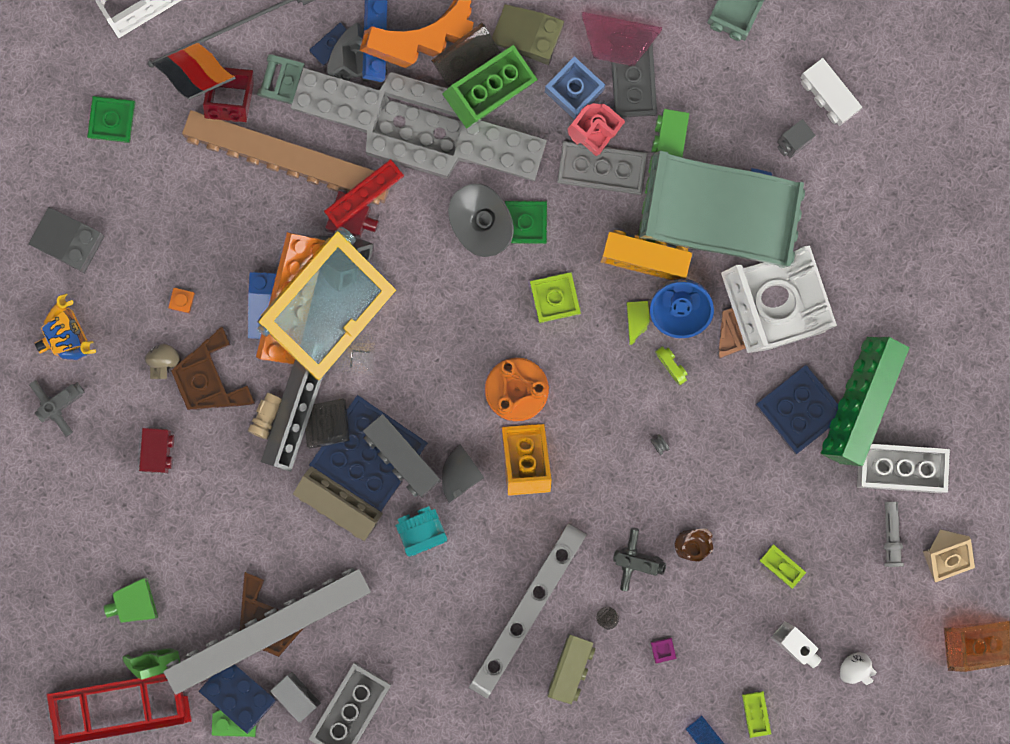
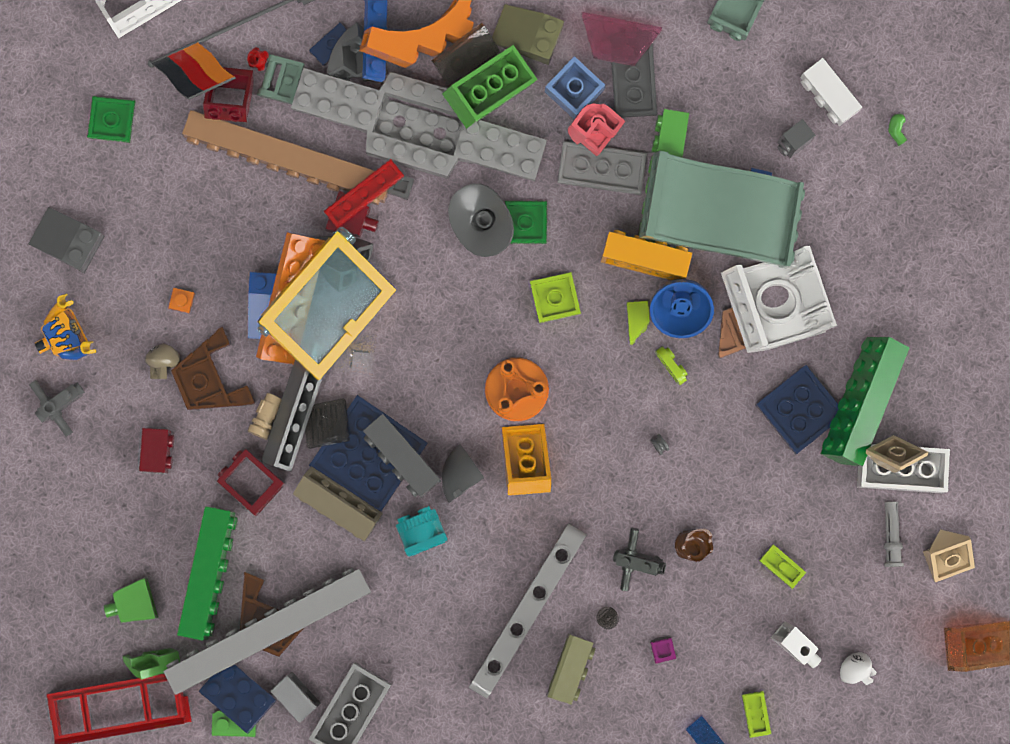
none -> green brick [177,506,238,641]
none -> dark red window [217,449,285,516]
none -> red plate [247,47,269,71]
none -> dark grey plate [387,176,414,200]
none -> tan slope [866,435,928,473]
none -> bright green arm [888,114,907,146]

